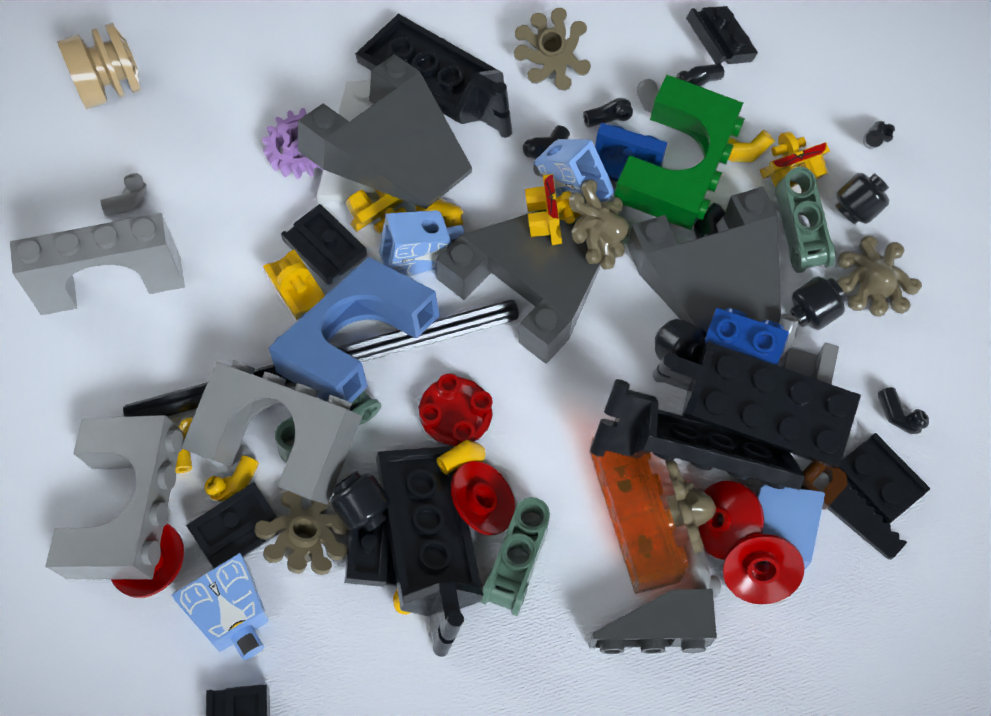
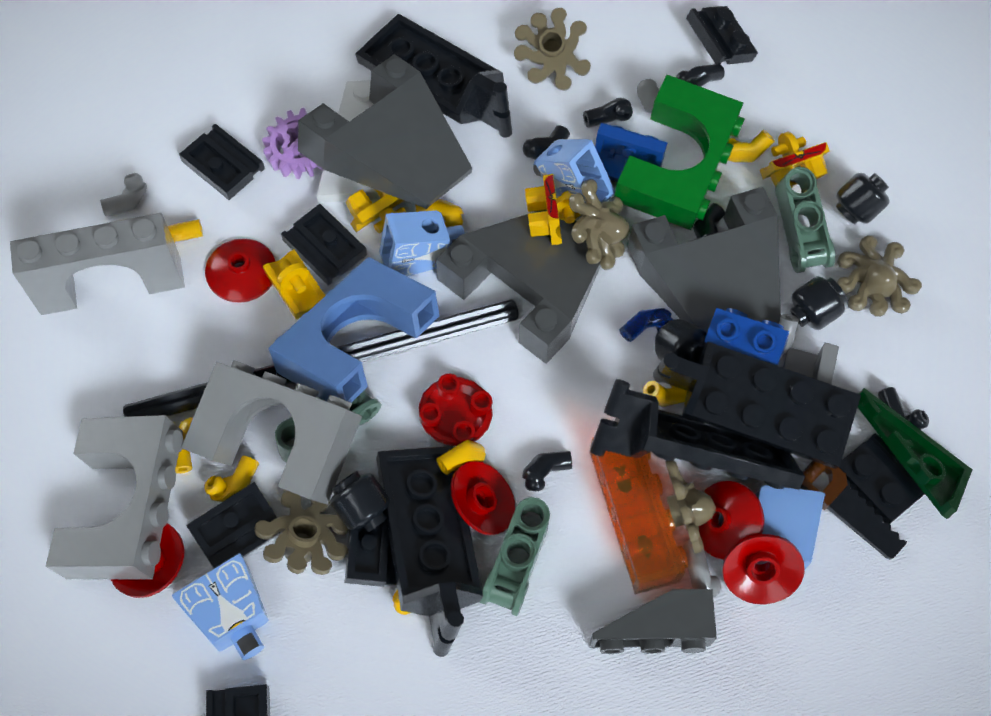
tan wheel [57,22,141,110] -> none
black arm [863,121,895,149] -> none
none -> yellow arm [168,219,203,245]
none -> black plate [179,123,265,200]
none -> red dish [205,239,275,303]
none -> black arm [522,451,572,491]
none -> clear blue arm [619,308,674,342]
none -> yellow arm [643,380,687,407]
none -> dark green wing [858,388,973,519]

